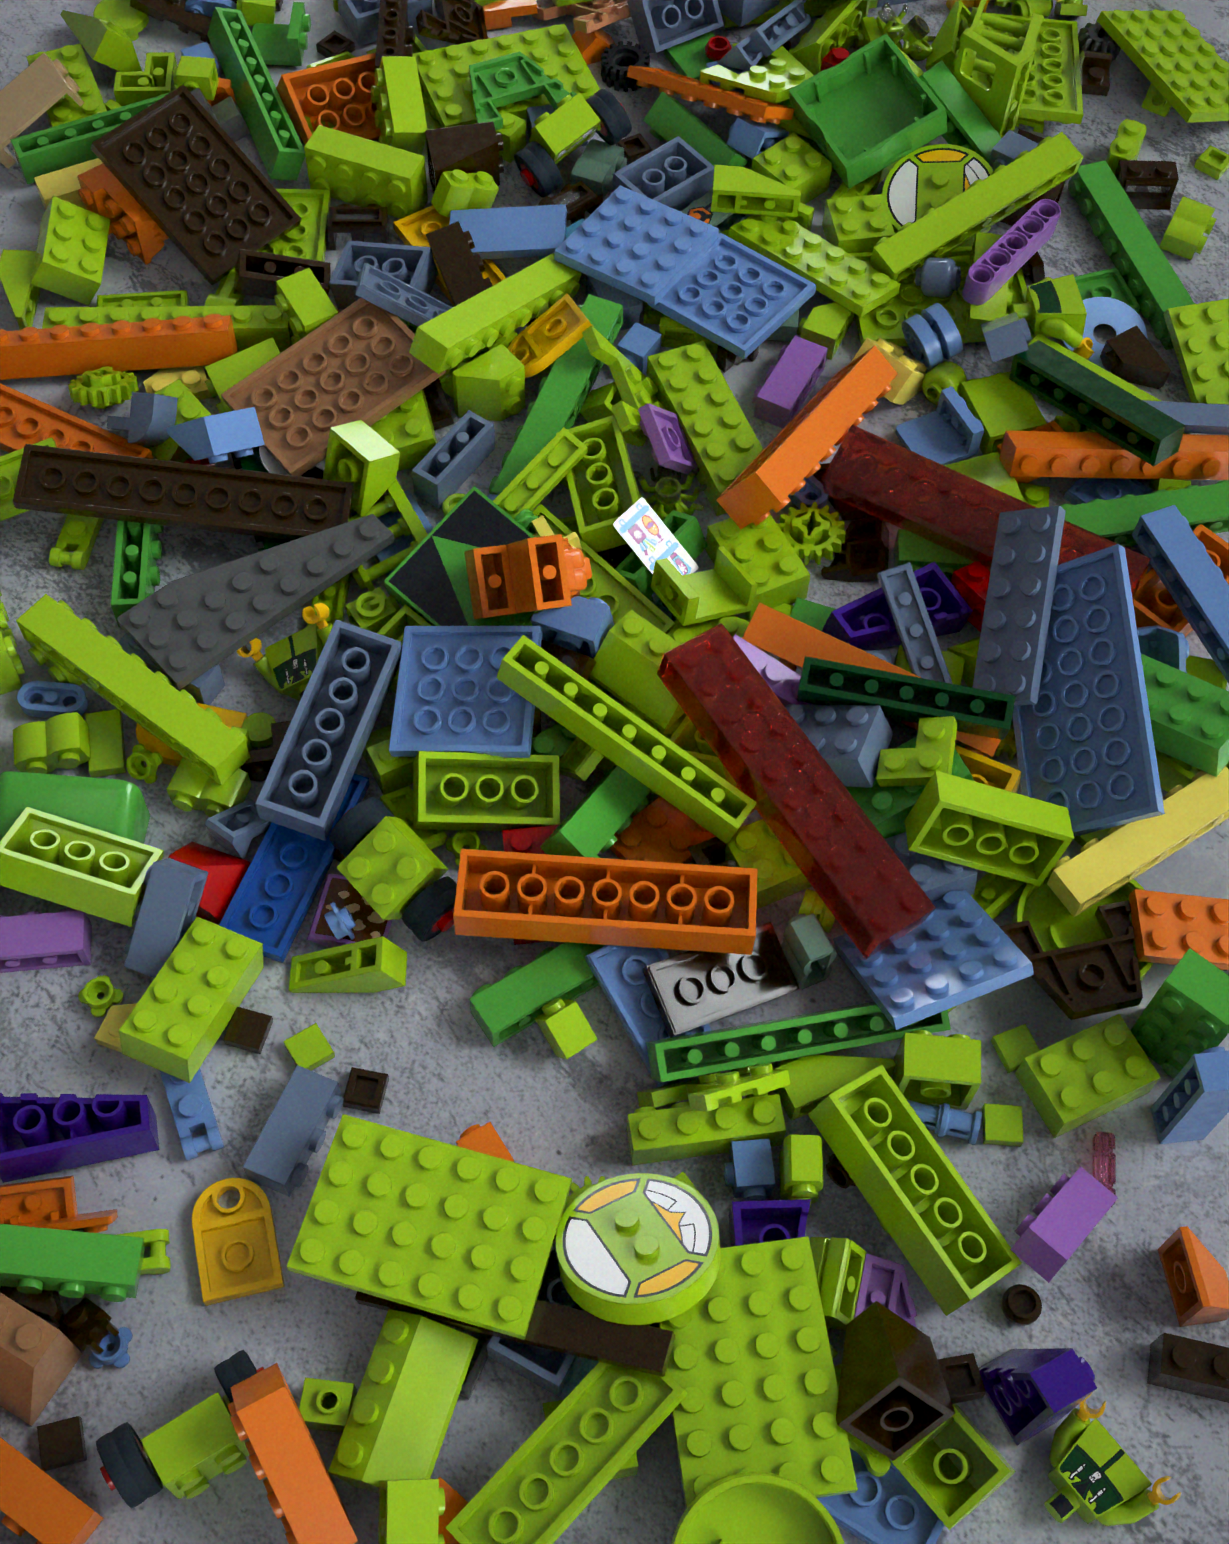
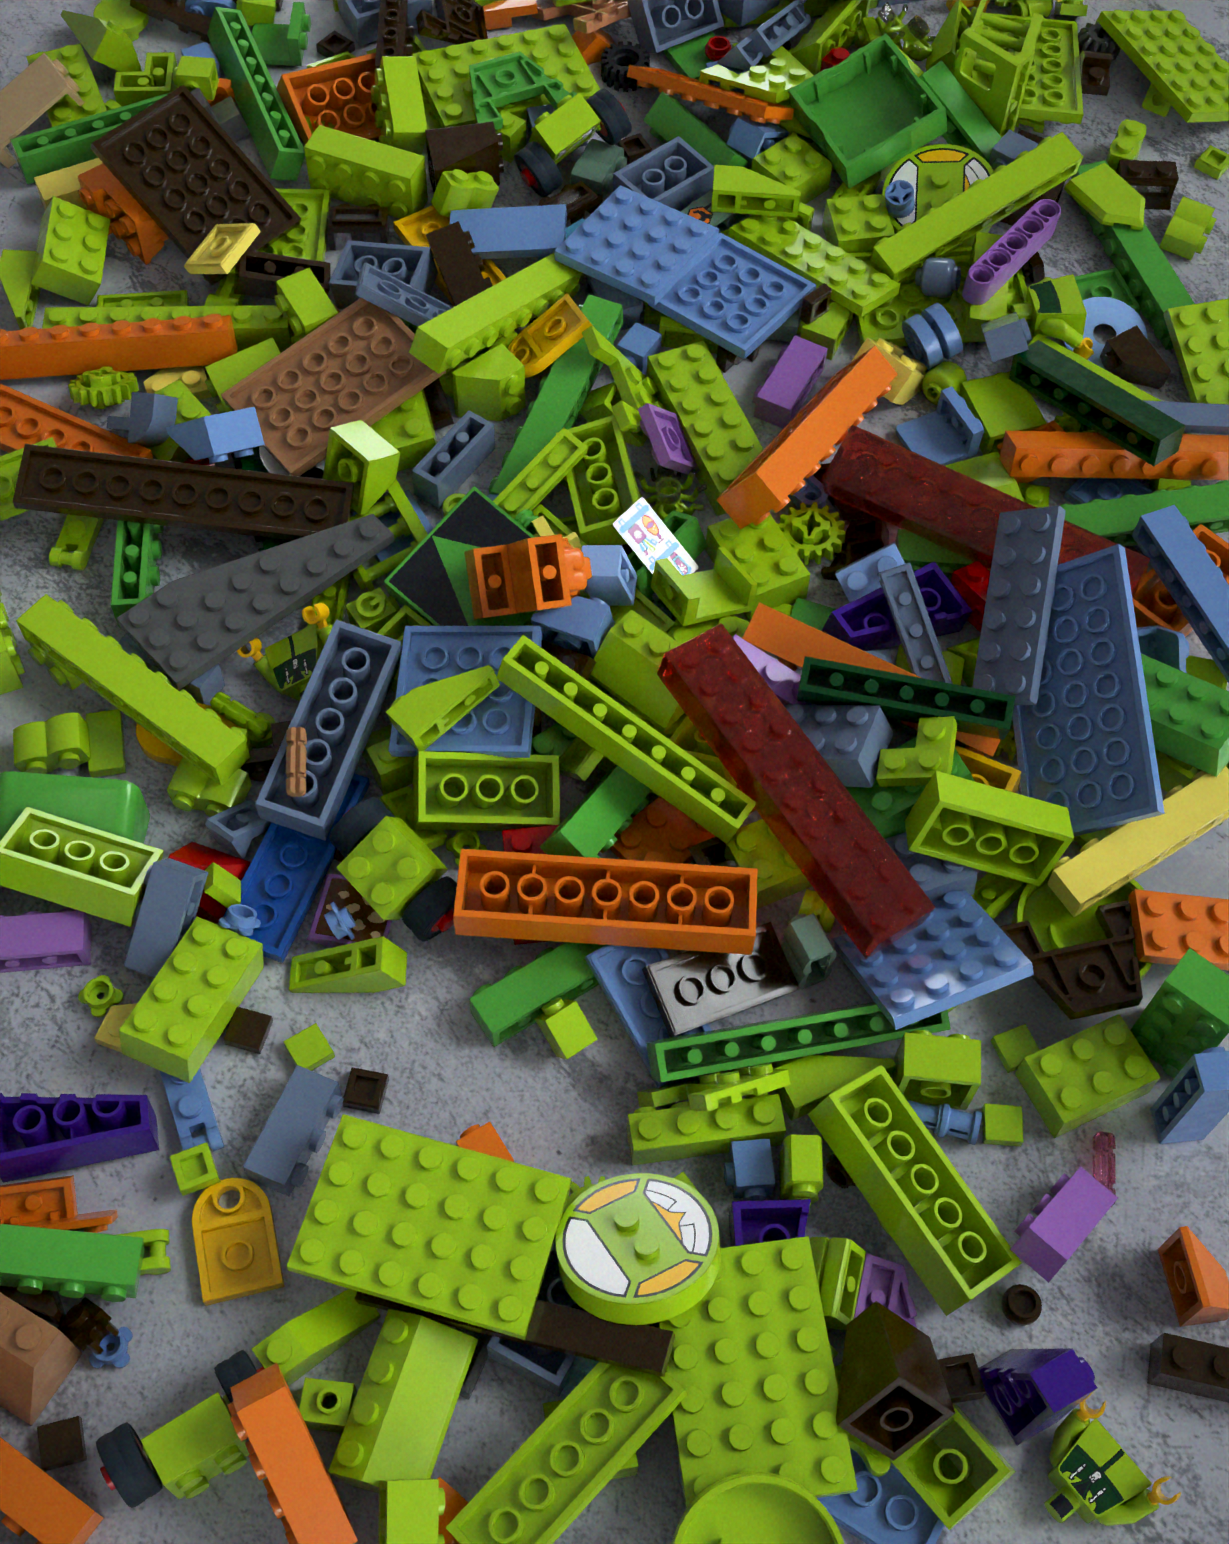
medium blue plate [17,681,88,718] -> none
lime plate [126,744,163,784] -> none
none -> lime tile [169,1142,221,1196]
none -> light yellow tile [184,223,261,274]
none -> lime tile [204,862,241,908]
none -> lime axle [210,692,271,739]
none -> medium blue plate [218,904,261,936]
none -> lime slope [251,1289,381,1387]
none -> medium nougat axle [286,727,307,797]
none -> lime slope [386,665,500,751]
none -> light blue brick [582,545,637,606]
none -> dark brown tile [800,283,832,325]
none -> light blue brick [835,541,906,602]
none -> medium blue wheel [885,180,915,218]
none -> lime tile [1064,162,1145,231]

